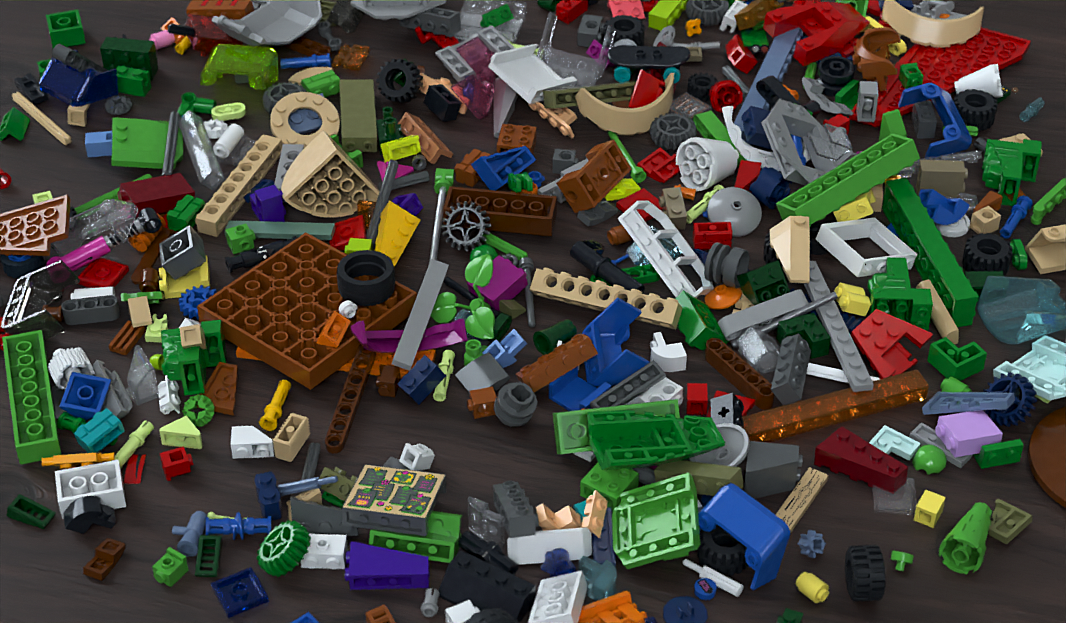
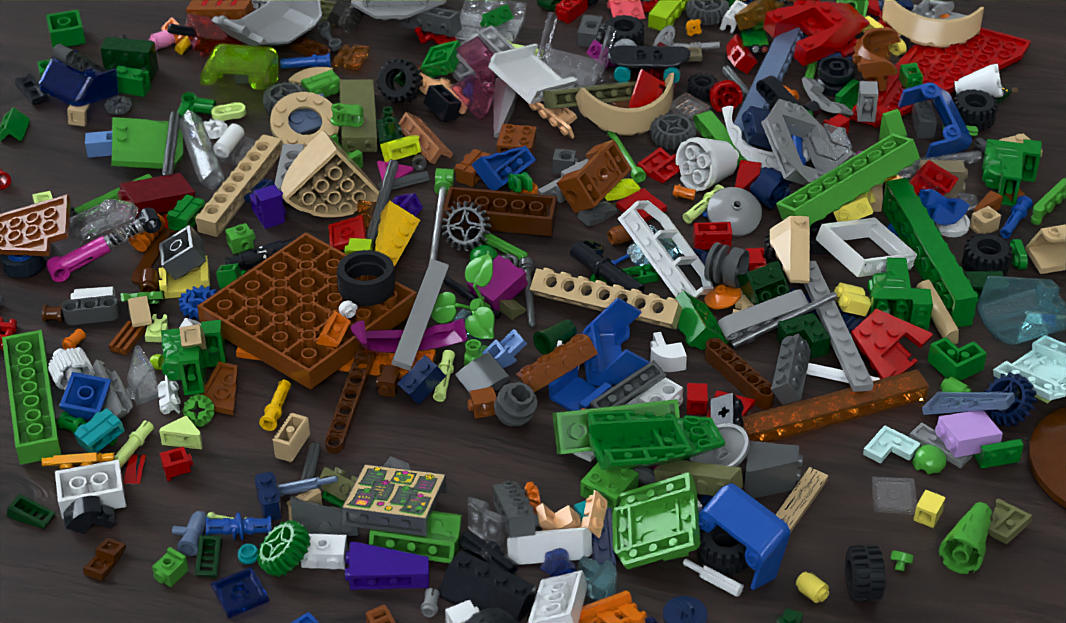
clear smoke windscreen [0,260,80,341] -> none
tan axle [12,92,72,145] -> none
red tile [76,257,129,288] -> none
sand green tile [224,220,336,240] -> none
white slope [231,426,274,459] -> none
white brick [399,443,435,471] -> none
dark green beam [487,313,512,342] -> none
blue plate [528,171,545,187] -> none
dark tan brick [659,187,687,230] -> none
blue tile [694,578,717,600] -> none
clear slope [736,326,780,374] -> none
sand blue gear [797,530,826,558] -> none
dark red wedge [814,426,908,495] -> none
clear light blue axle [1019,98,1045,122] -> none
none -> orange pin [62,329,86,350]
none -> green brick [216,263,246,290]
none -> teal plate [238,544,258,564]
none -> bright green piece [330,103,364,127]
none -> green plate [420,40,461,79]
none -> orange gear [525,481,541,514]
none -> red brick [745,248,766,270]
none -> red slope [909,160,959,196]

